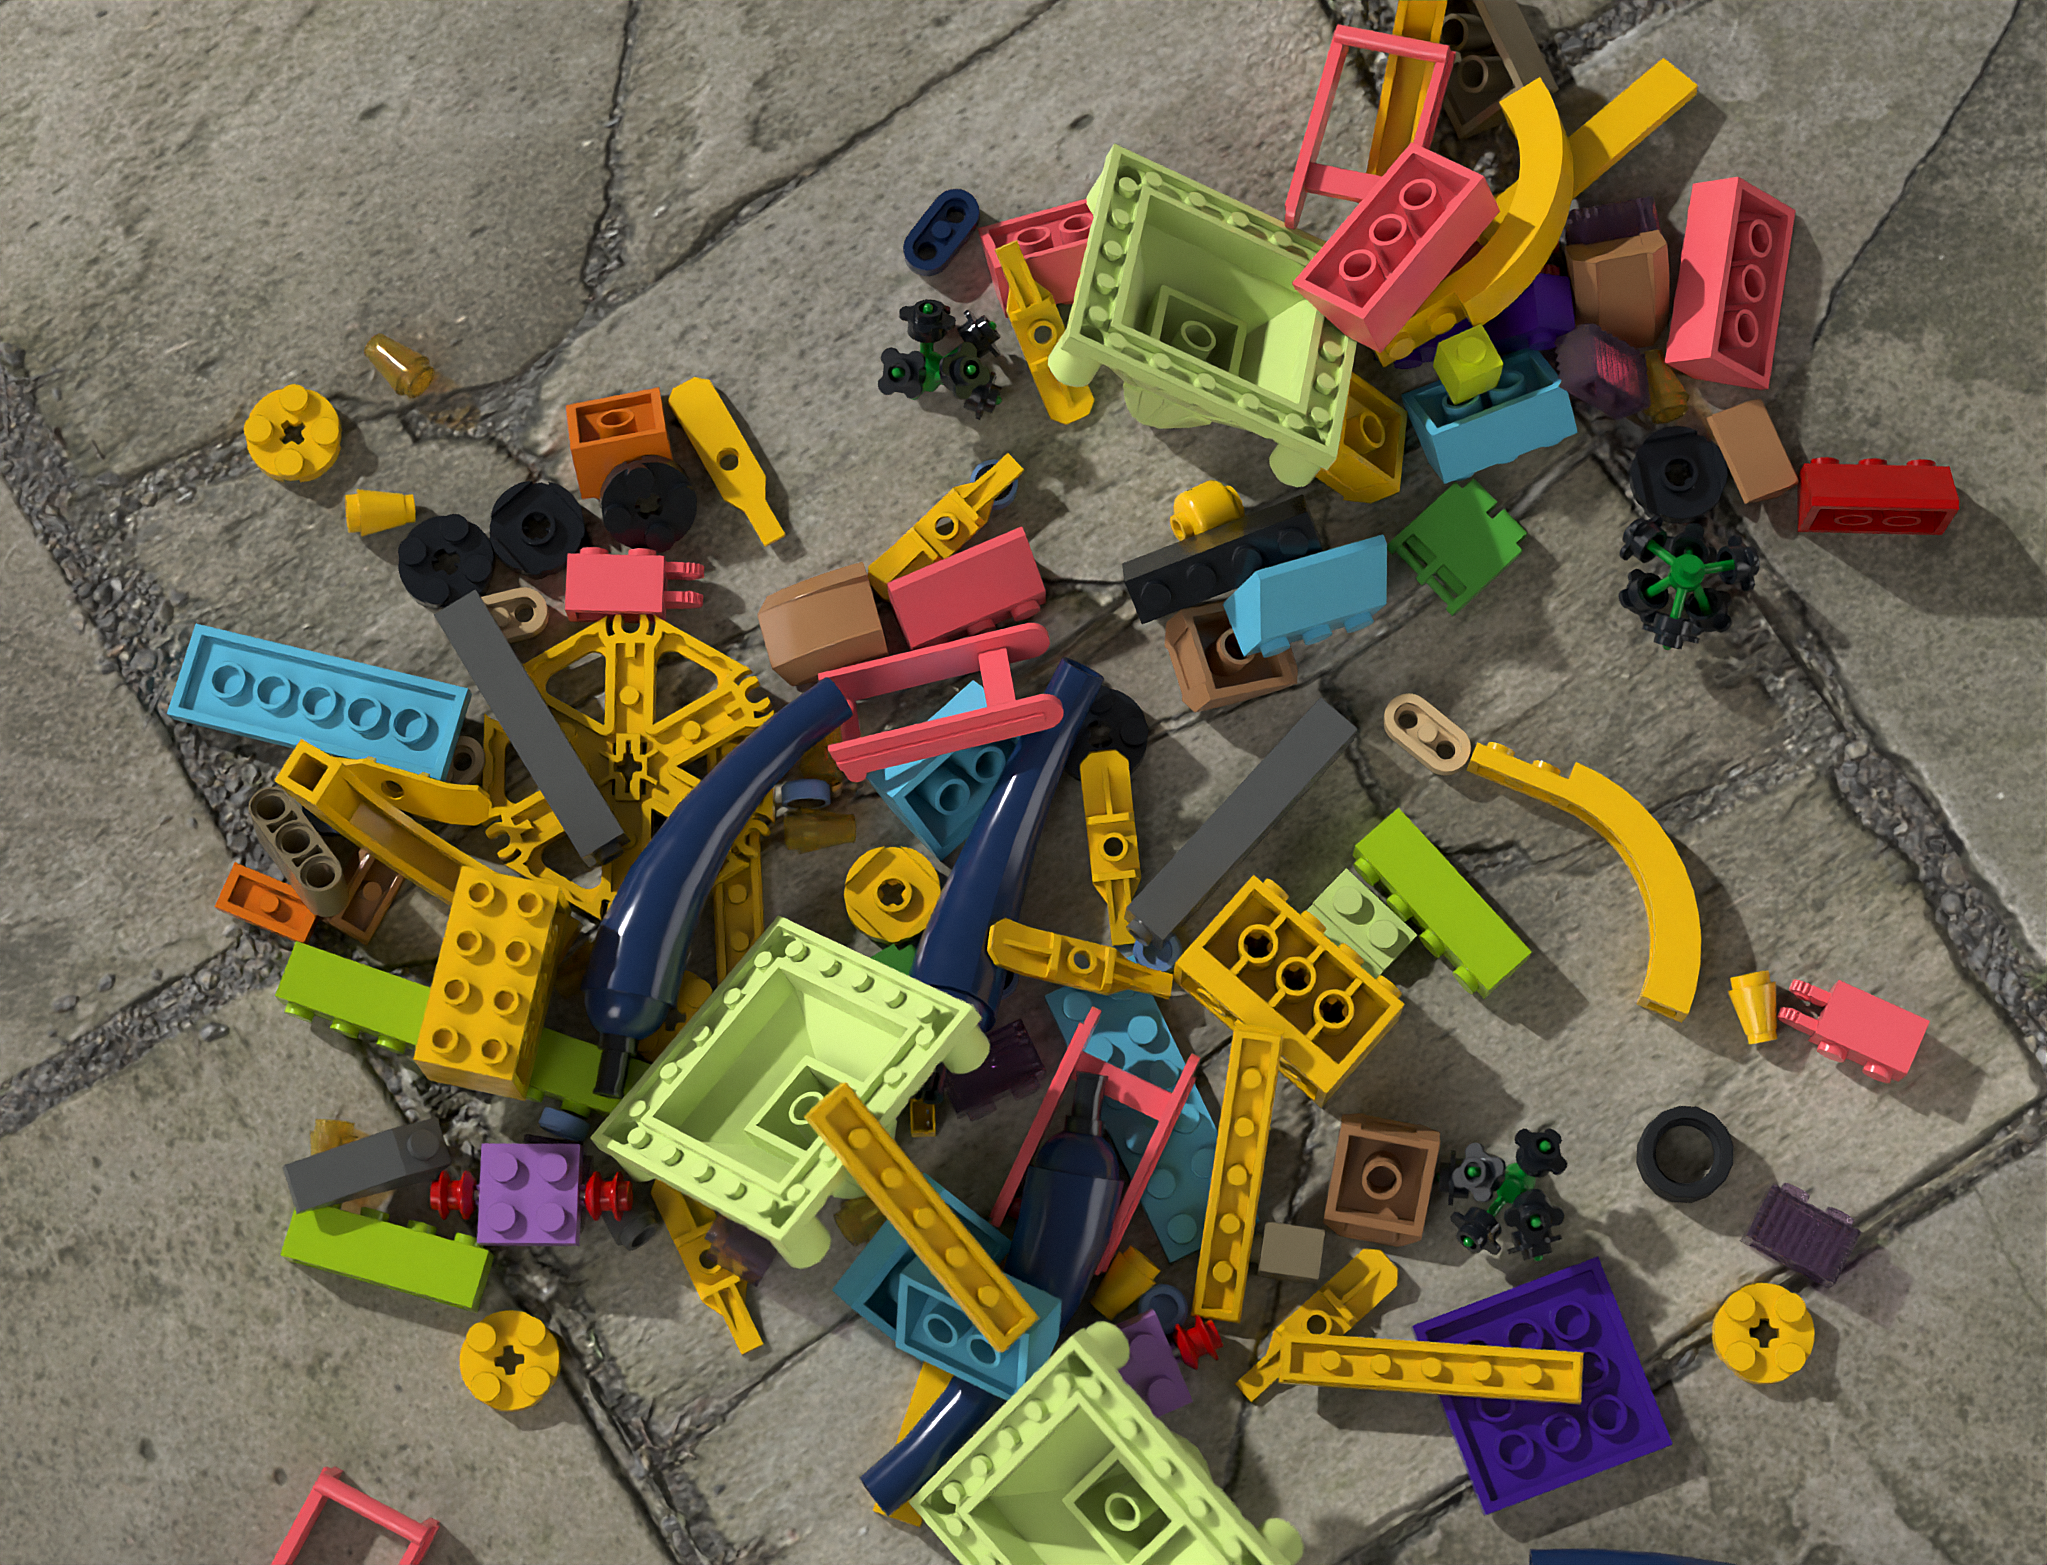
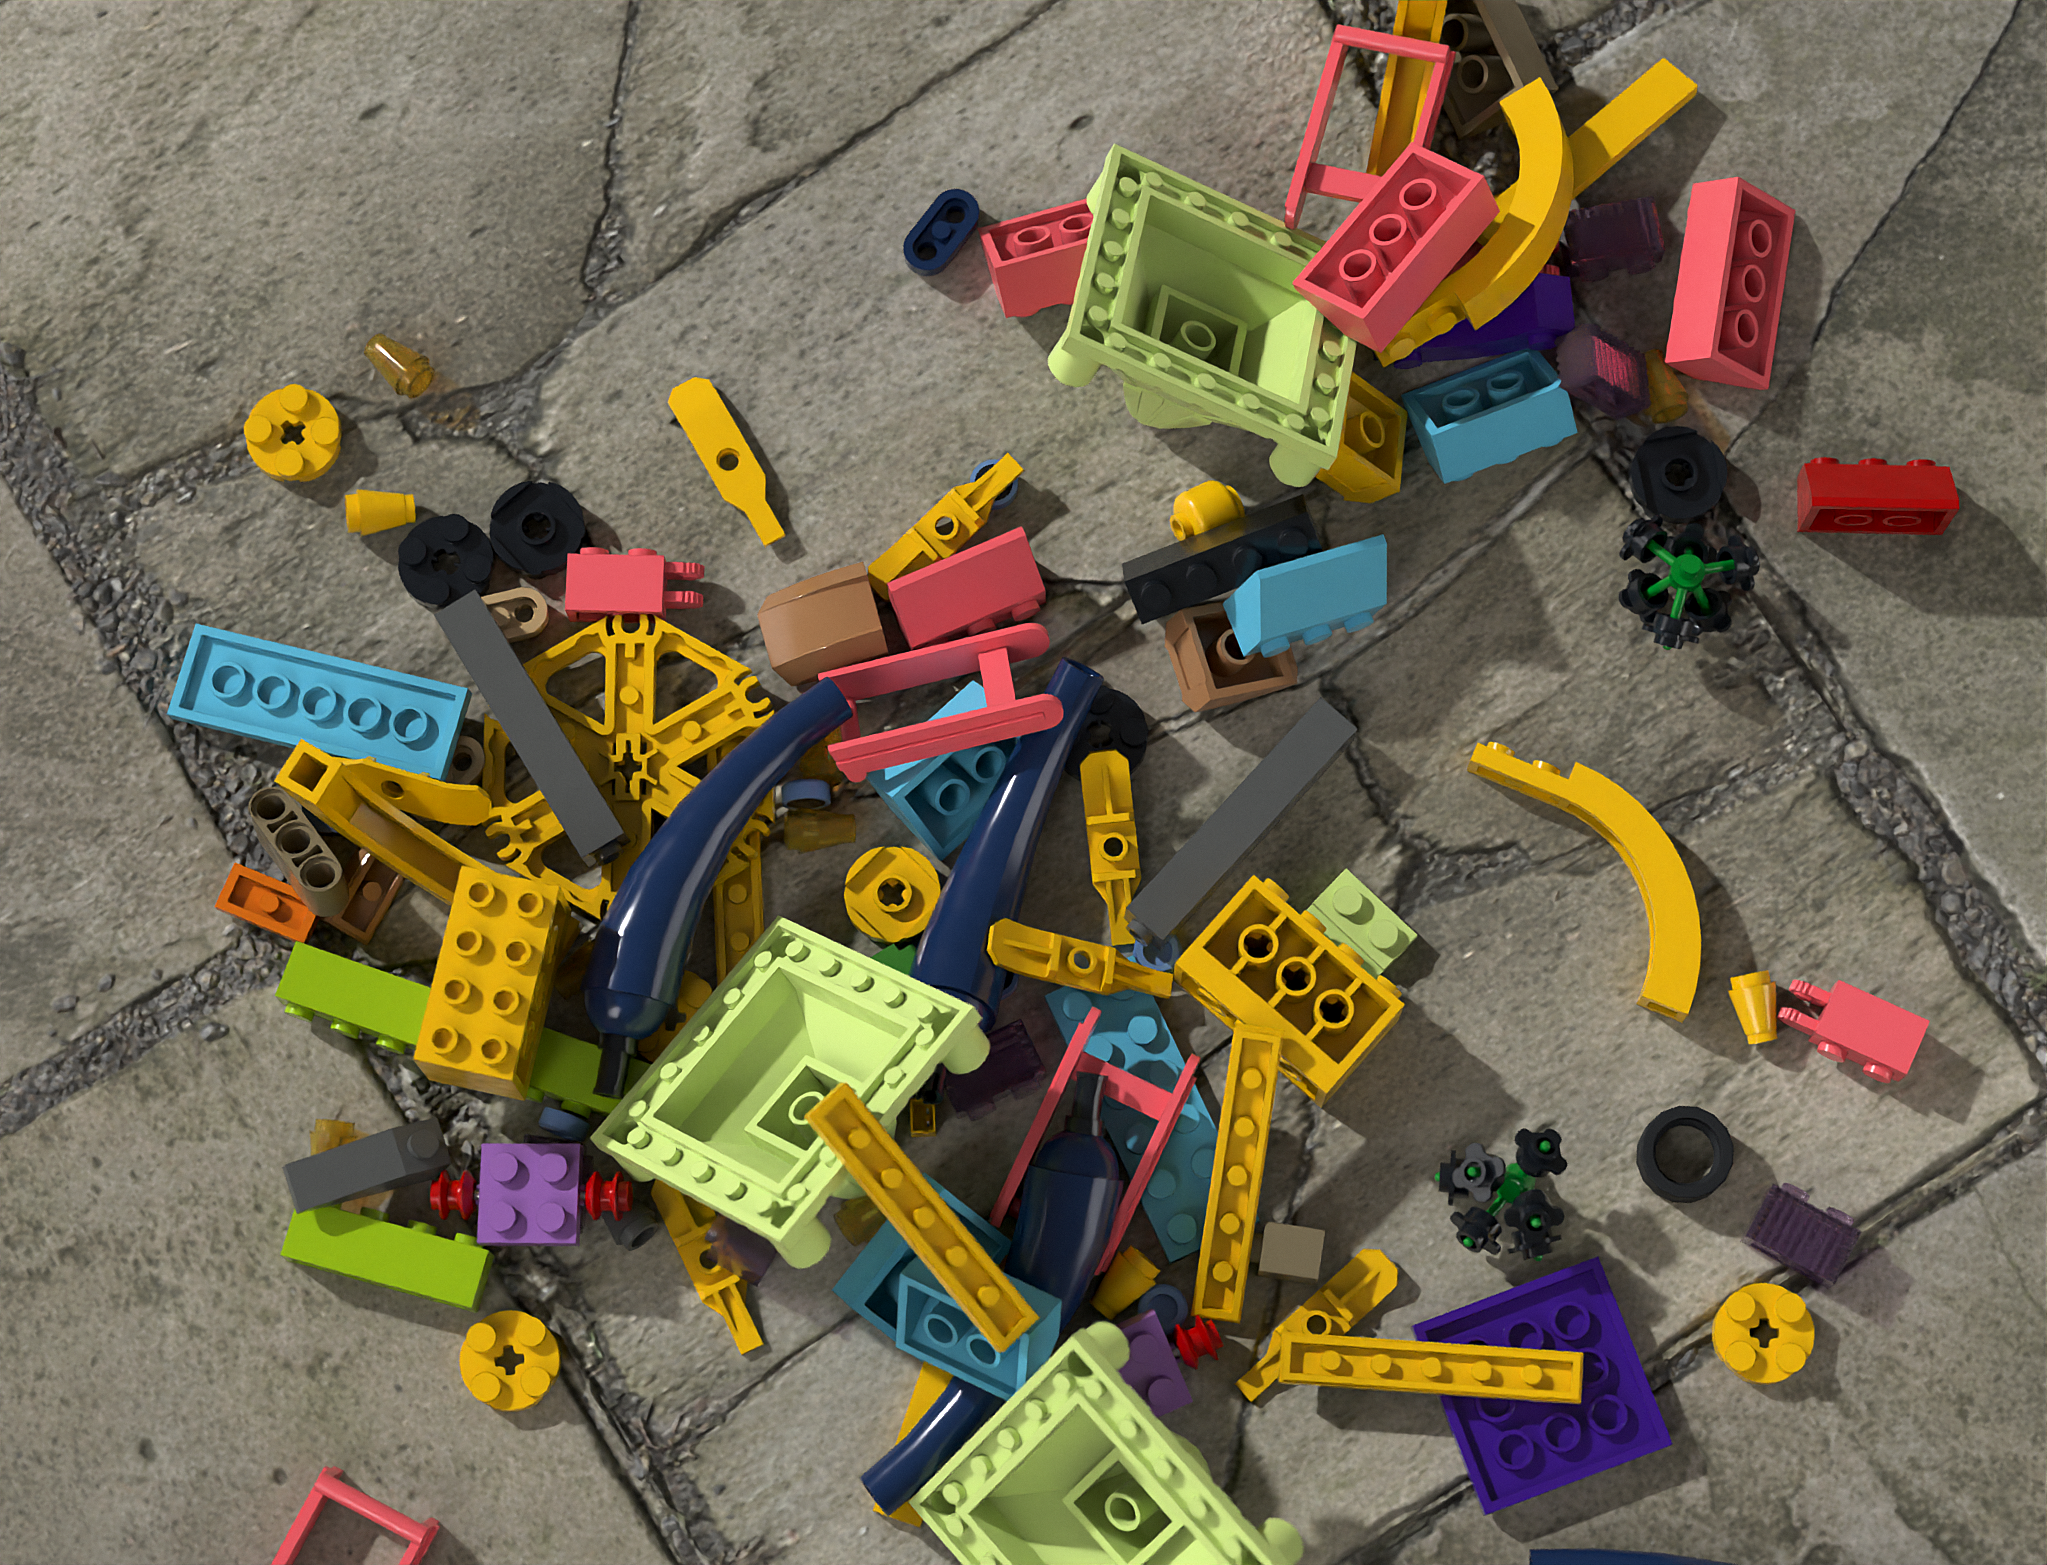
orange slope [566,387,673,500] -> none
black plate [599,455,697,553] -> none
black plant [878,300,1002,420] -> none
yellow piece [994,240,1094,425] -> none
medium nougat slope [1323,1113,1440,1247] -> none
lime brick [1352,808,1532,999] -> none
tan plate [1383,693,1471,776] -> none
bright green plate [1387,479,1527,617] -> none
neon yellow brick [1433,324,1504,406] -> none
medium nougat slope [1564,230,1669,356] -> none
medium nougat slope [1706,399,1798,504] -> none

